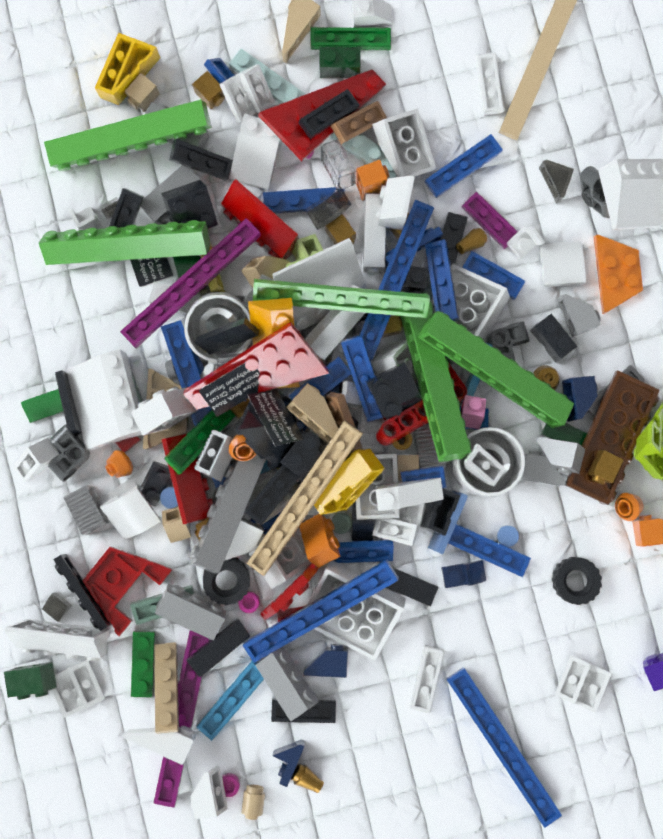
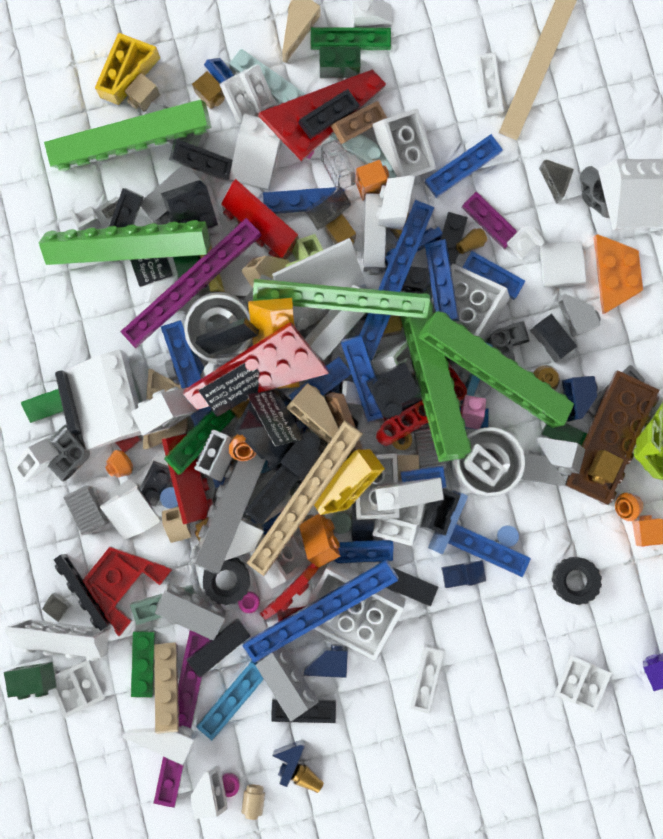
blue plate [446,667,562,828] -> none

